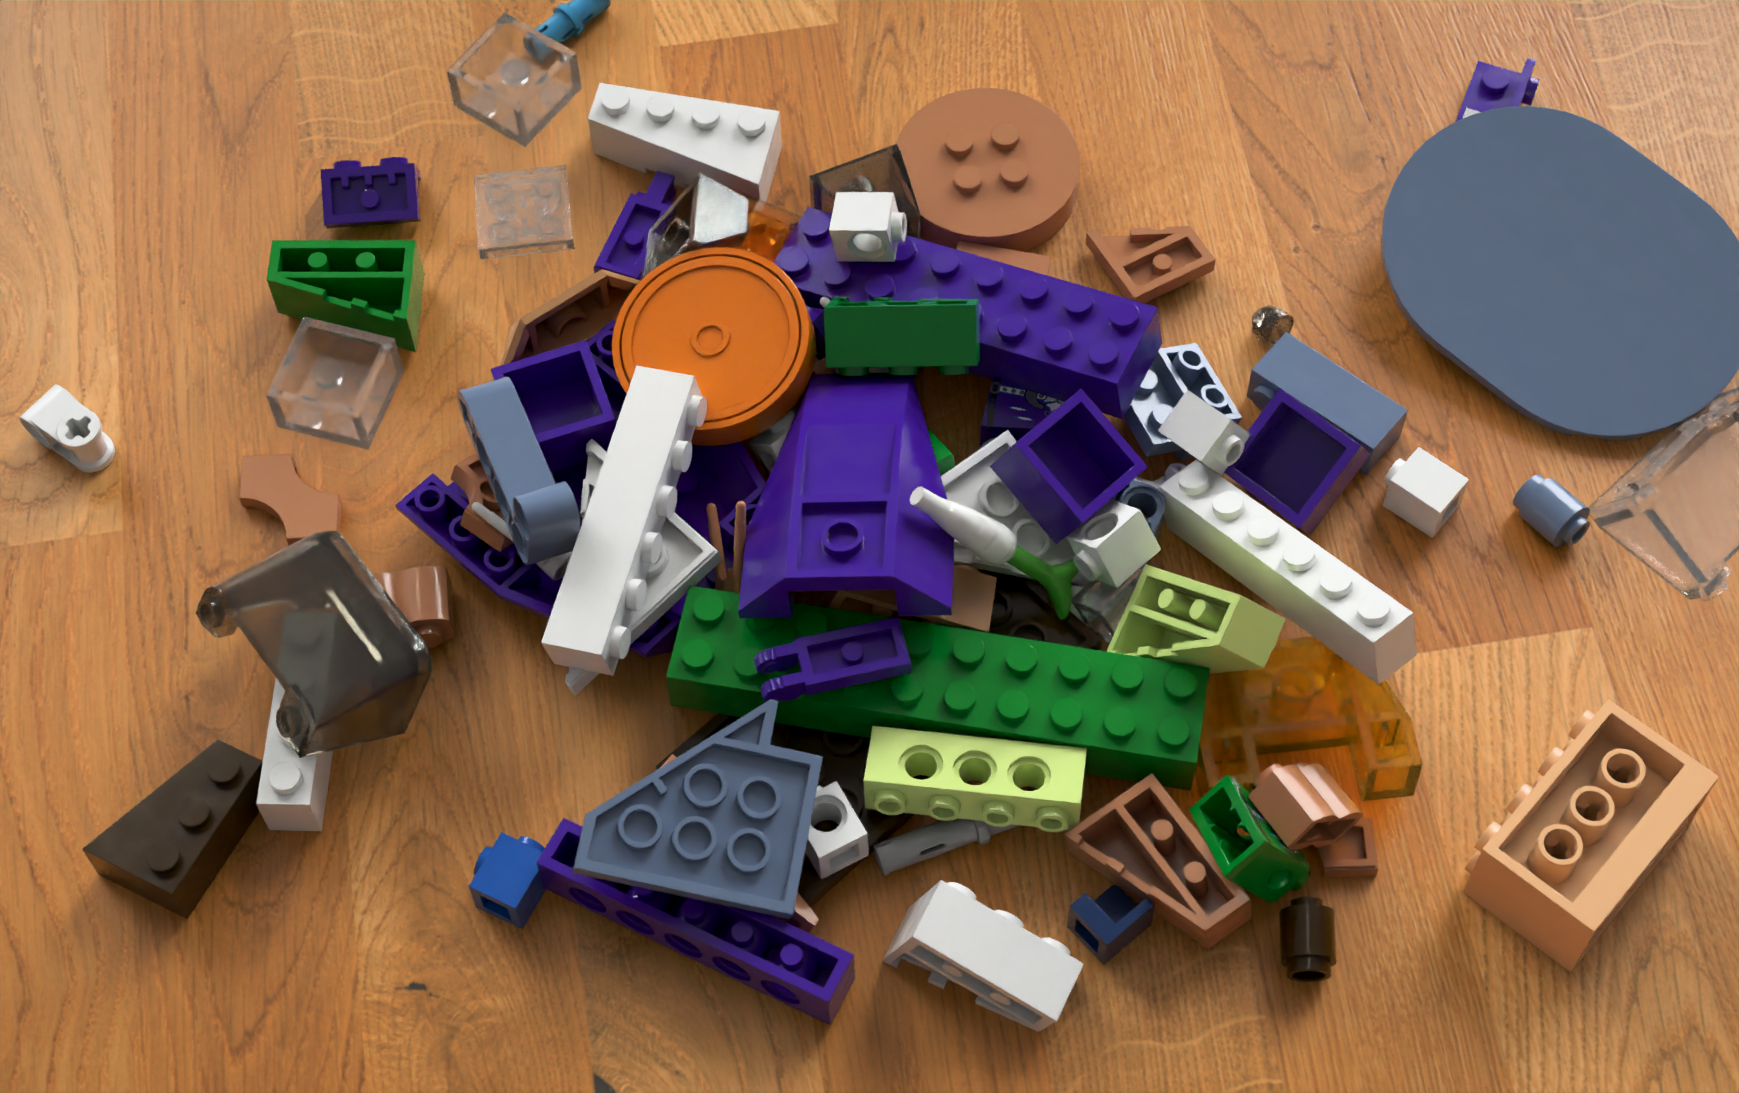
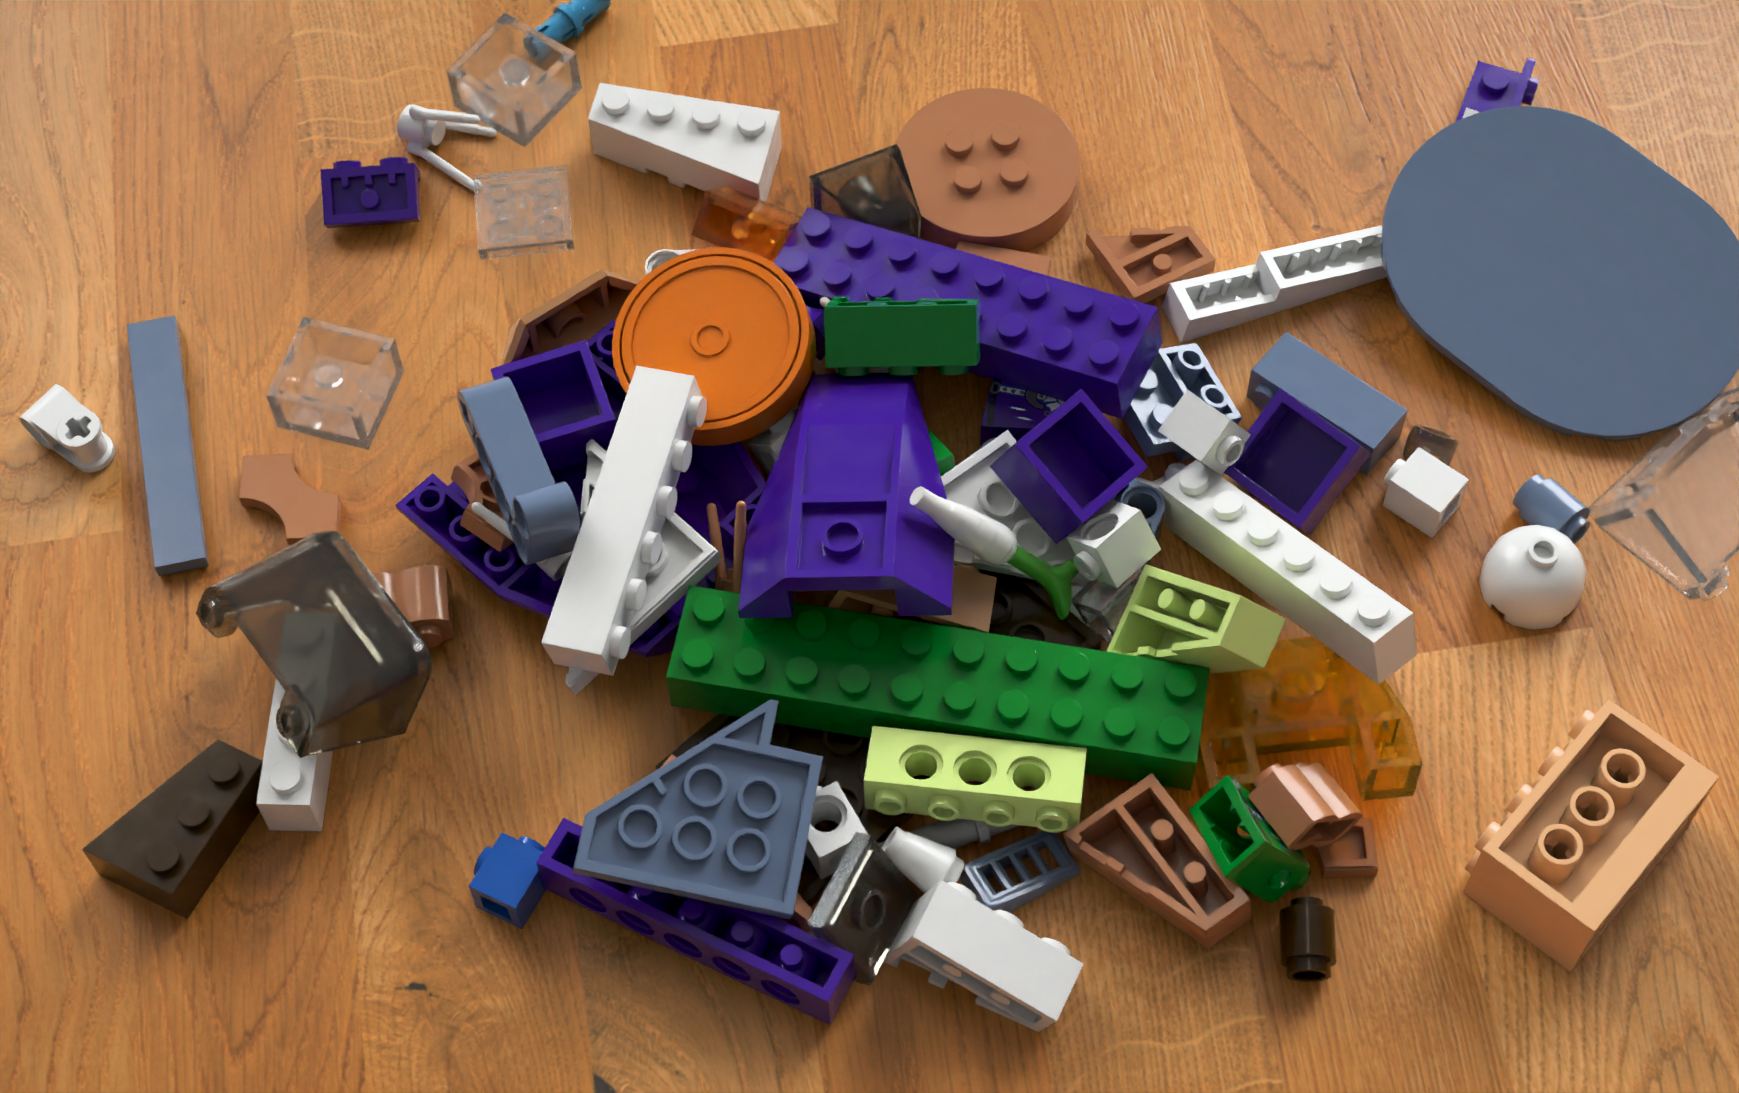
green wedge [267,240,425,352] -> none
dark purple hinge [594,170,678,281] -> none
clear smoke slope [643,173,750,278] -> none
dark purple hinge [754,617,911,703] -> none
white brick [829,192,907,262] -> none
dark blue panel [1067,885,1155,965] -> none
clear smoke hinge [1252,305,1294,348] -> none
none -> sand blue tile [127,315,209,576]
none -> white plant [397,104,497,195]
none -> clear smoke tile [807,832,918,985]
none -> white cone [880,827,965,893]
none -> sand blue slope [960,831,1080,913]
none -> white slope [1162,225,1387,343]
none -> clear smoke tile [1403,424,1459,466]
none -> white cylinder [1479,525,1586,630]

